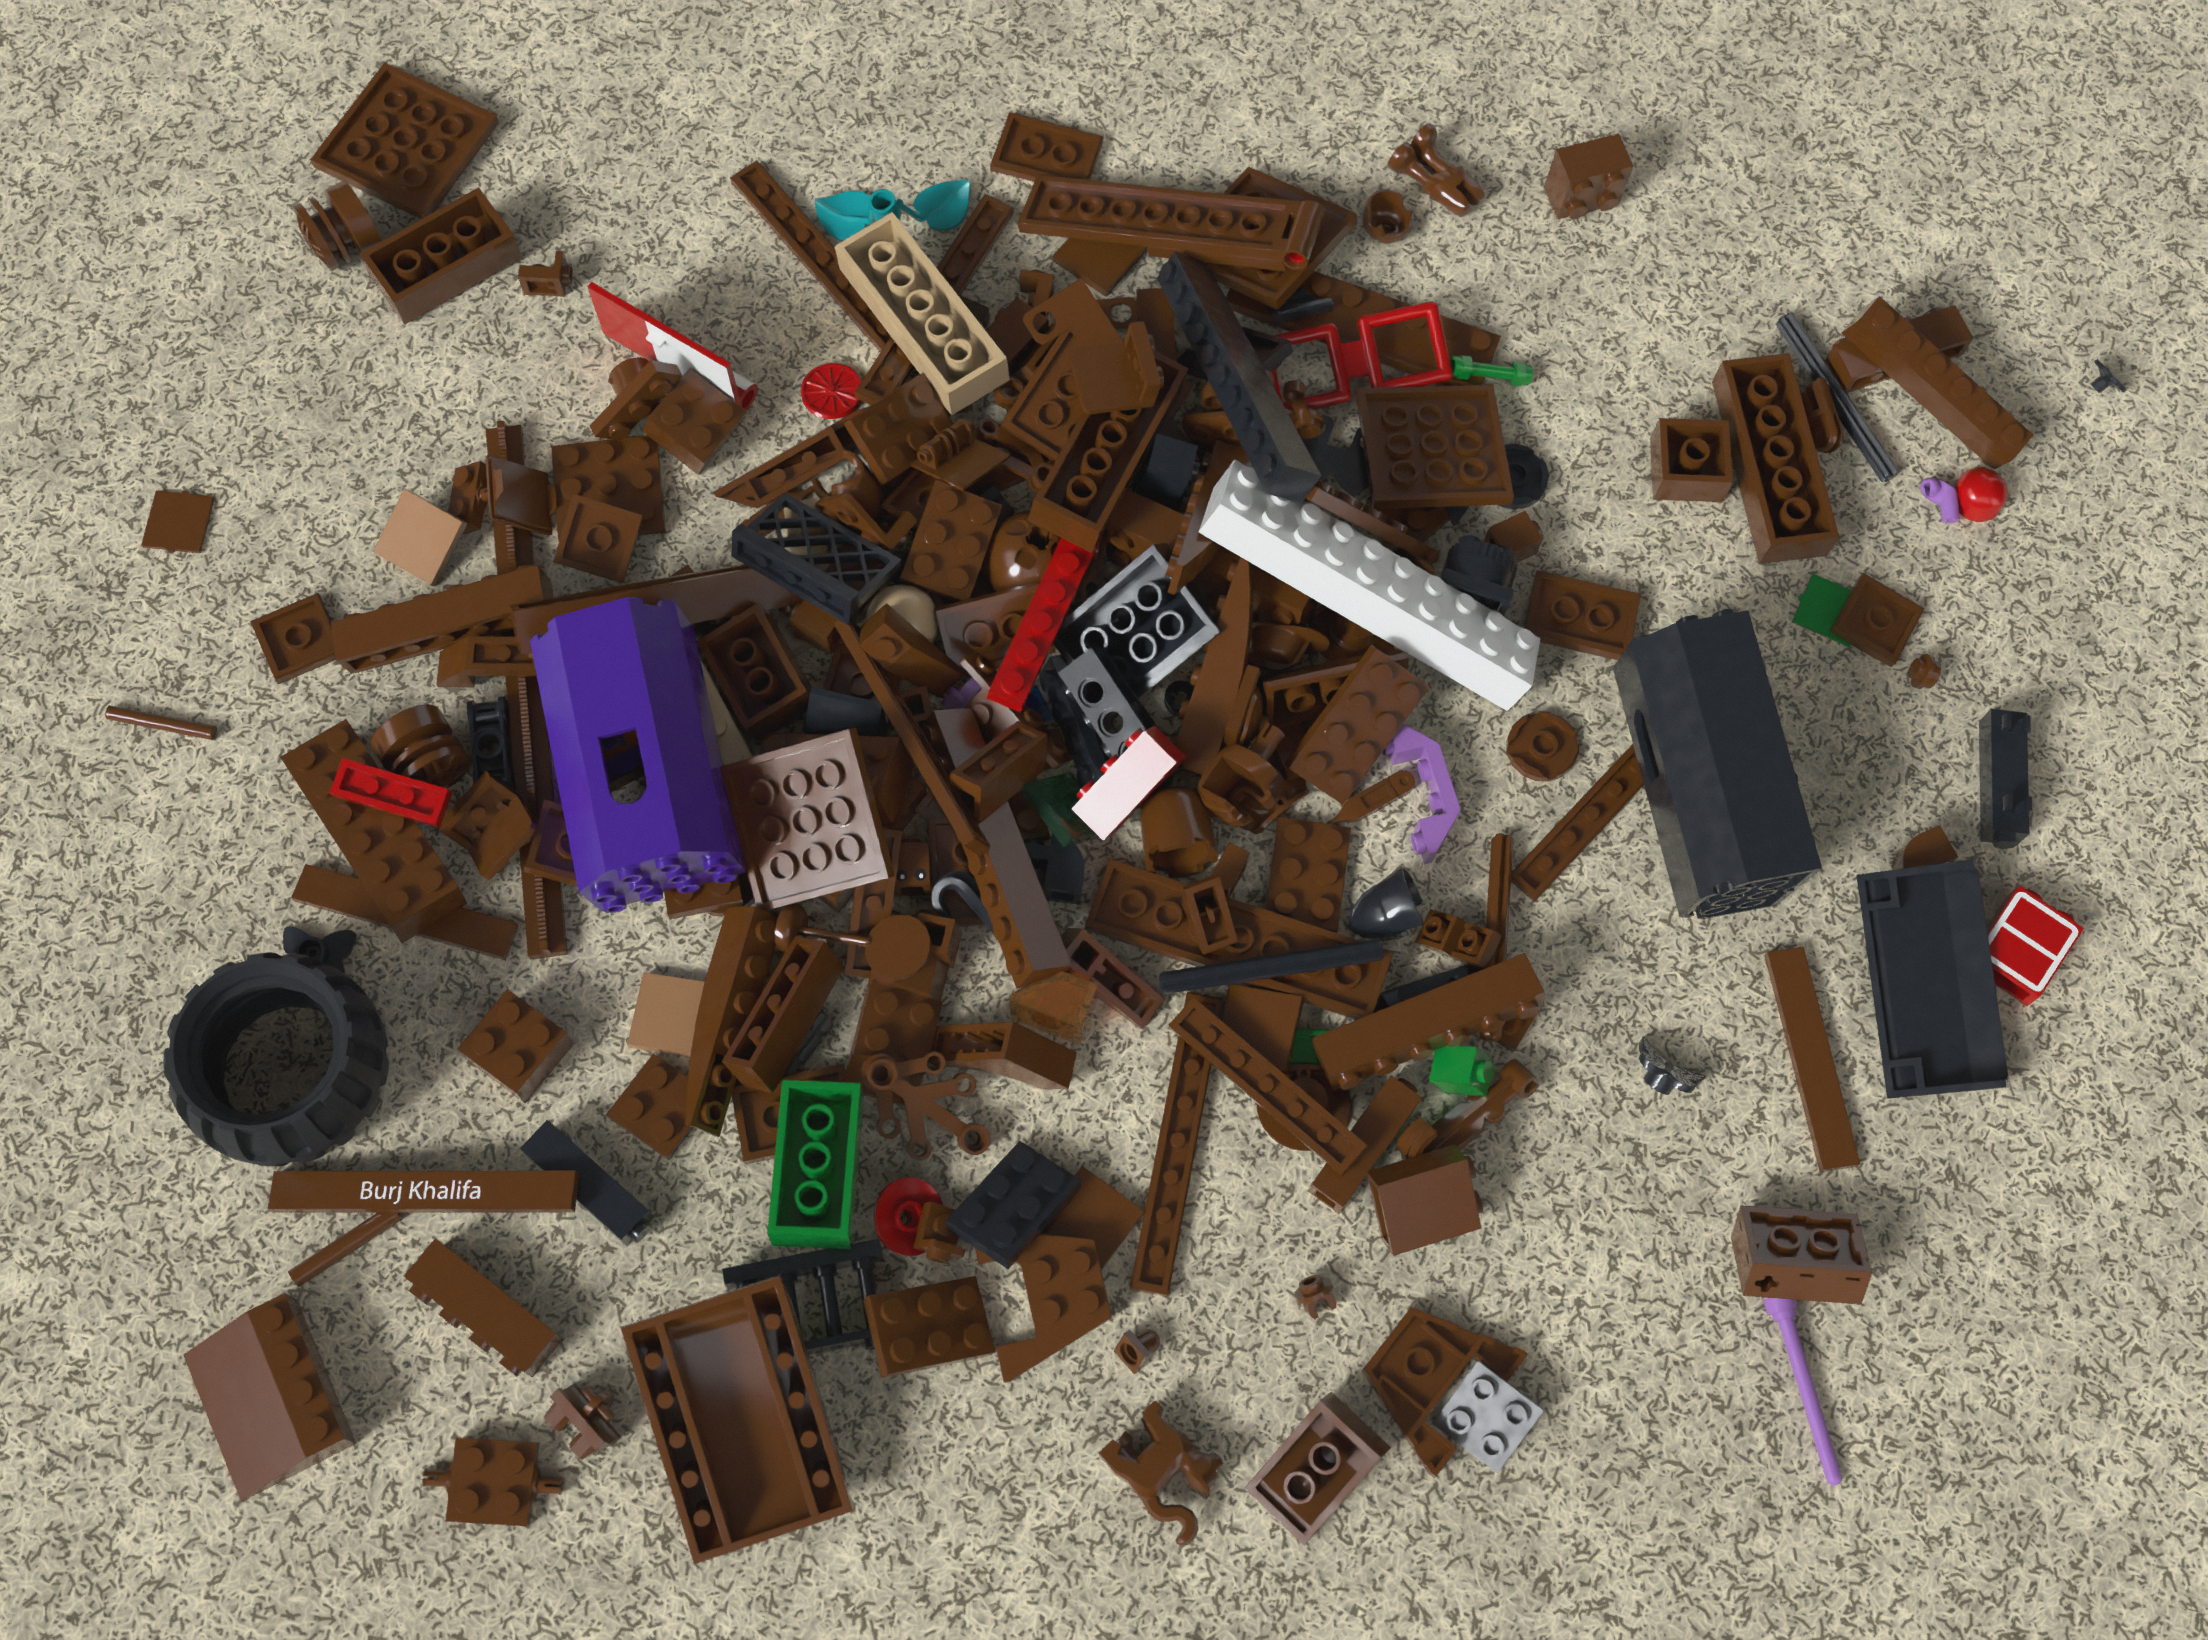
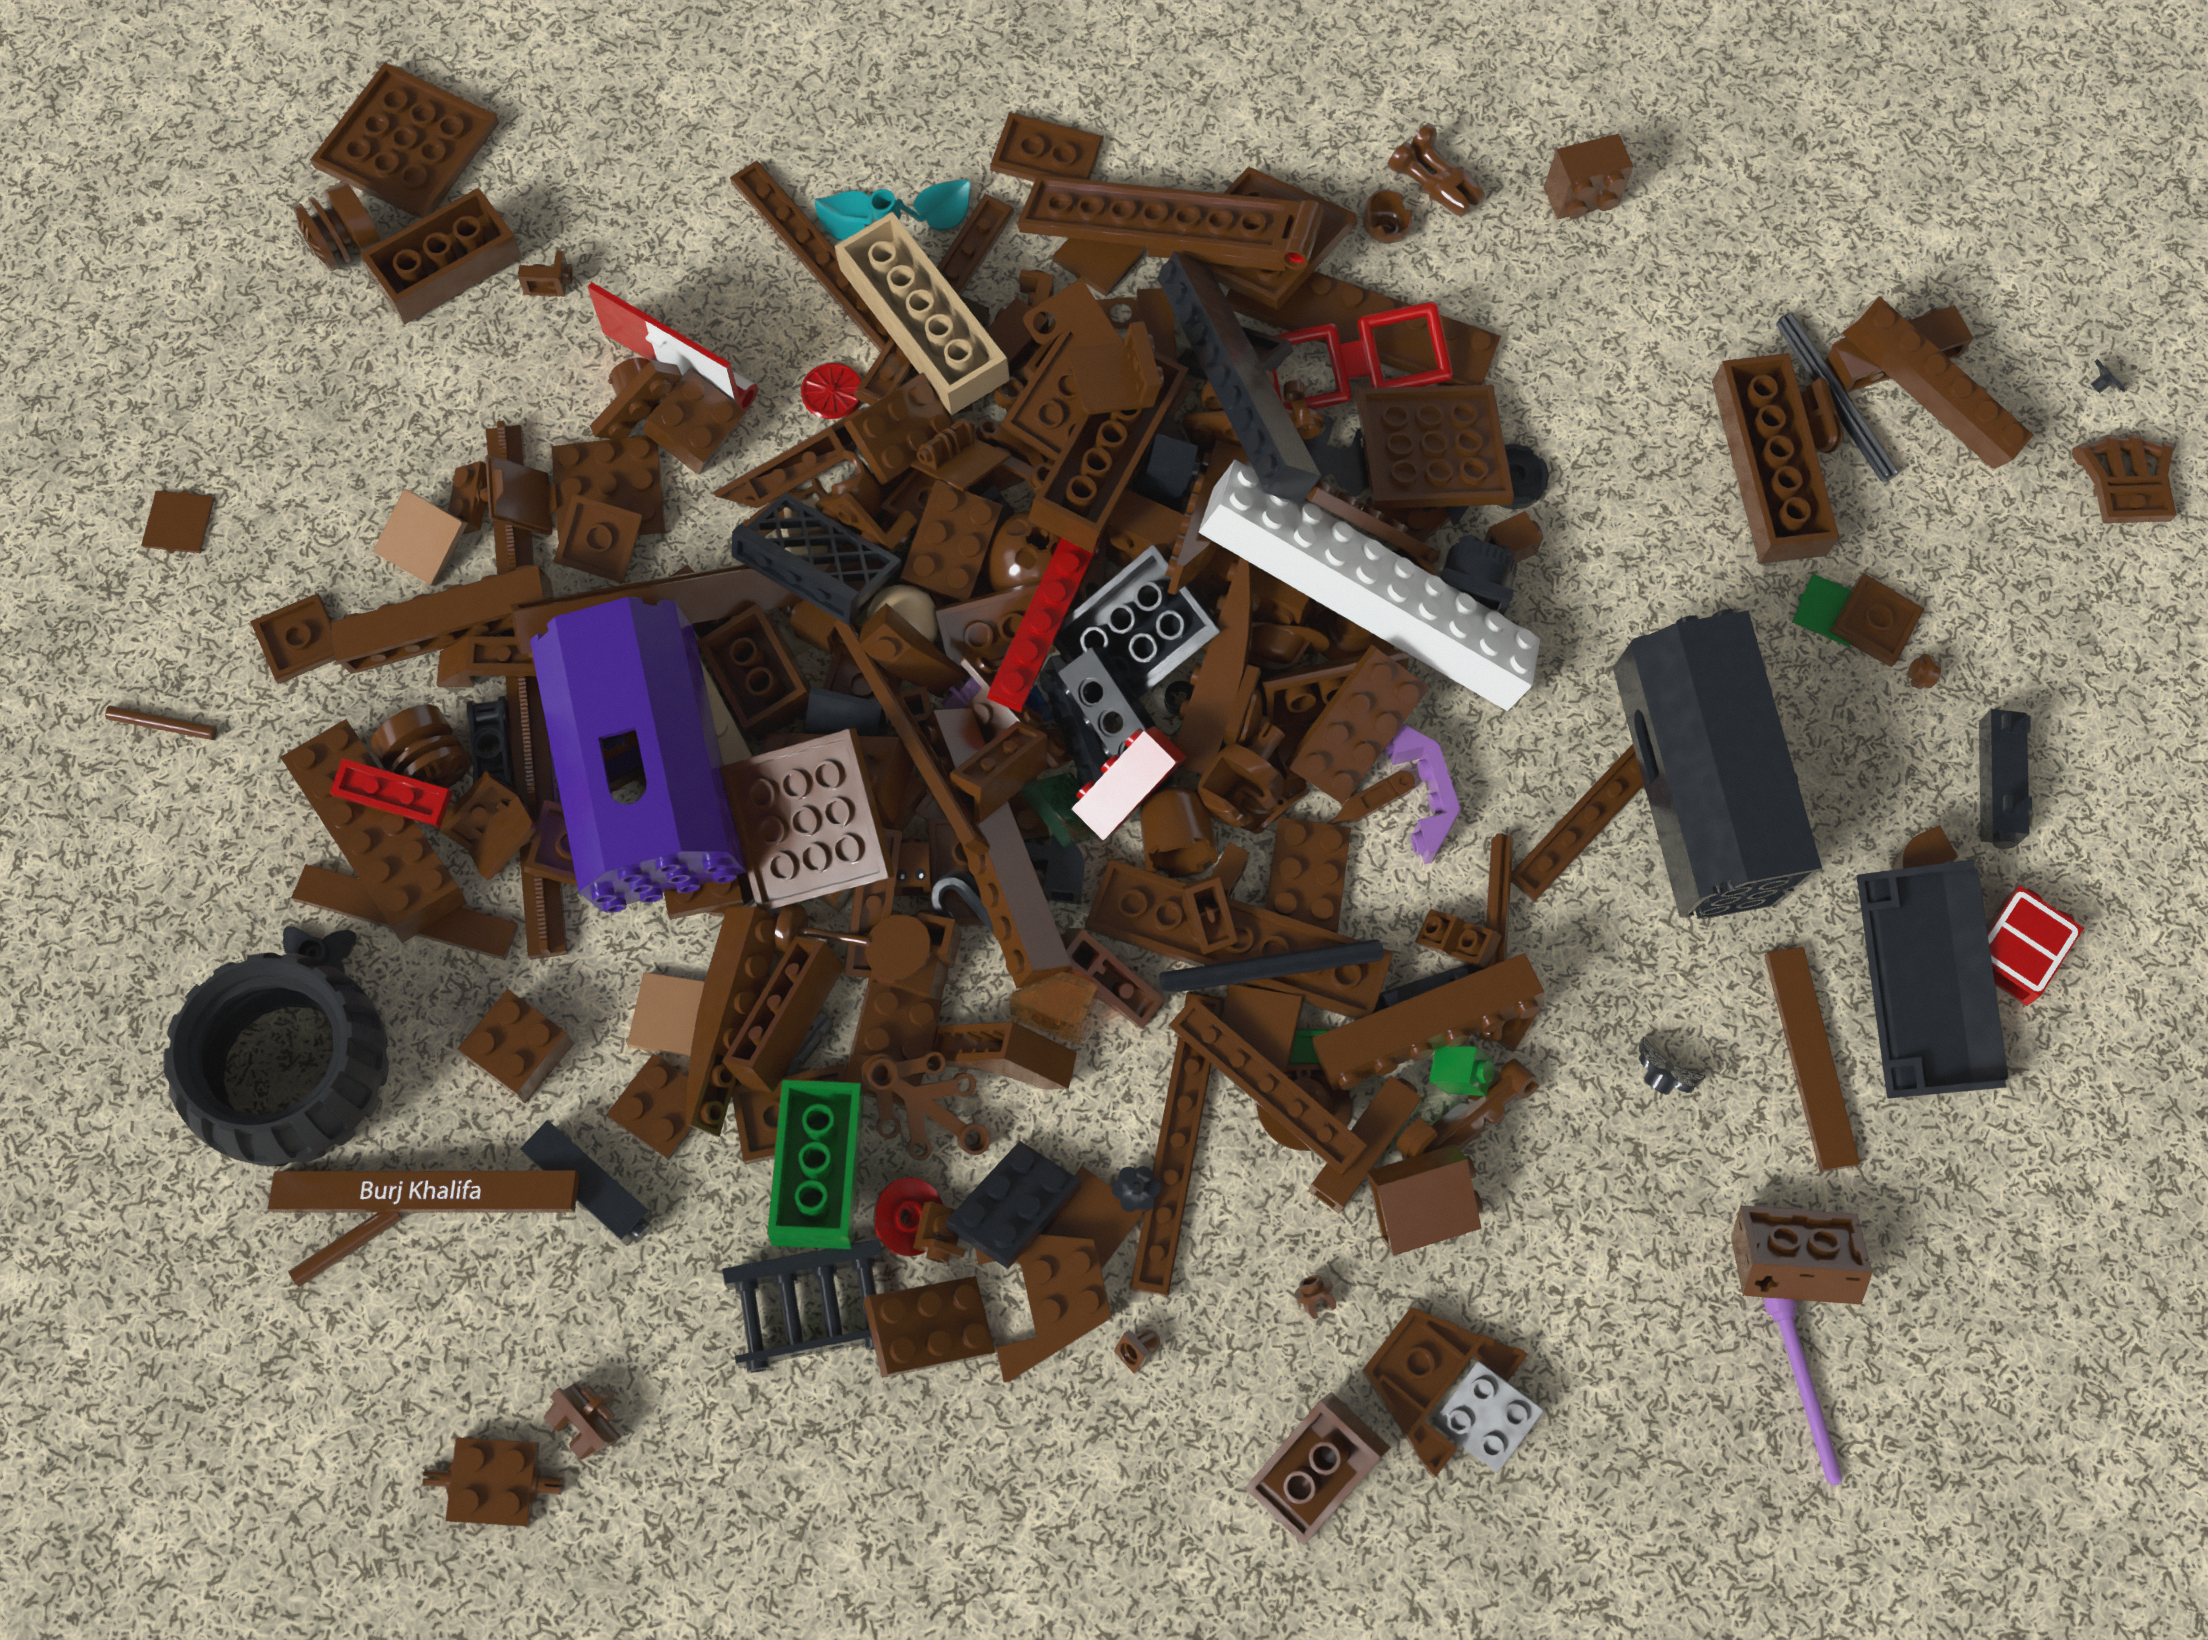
reddish brown slope [183,1293,356,1501] -> none
reddish brown brick [404,1238,563,1377] -> none
reddish brown slope [621,1275,853,1564] -> none
reddish brown animal [1098,1400,1224,1546] -> none
black tile [1264,287,1334,323] -> none
black helmet [1348,864,1423,941] -> none
green bar [1450,355,1533,386] -> none
reddish brown tile [1506,712,1579,782] -> none
reddish brown plate [1524,570,1641,660] -> none
reddish brown brick [1650,418,1733,502] -> none
medium lavender arm [1920,477,1960,523] -> none
red hair [1954,467,2009,523] -> none
none -> black plant [1112,1166,1161,1212]
none -> reddish brown plate [2072,434,2177,524]

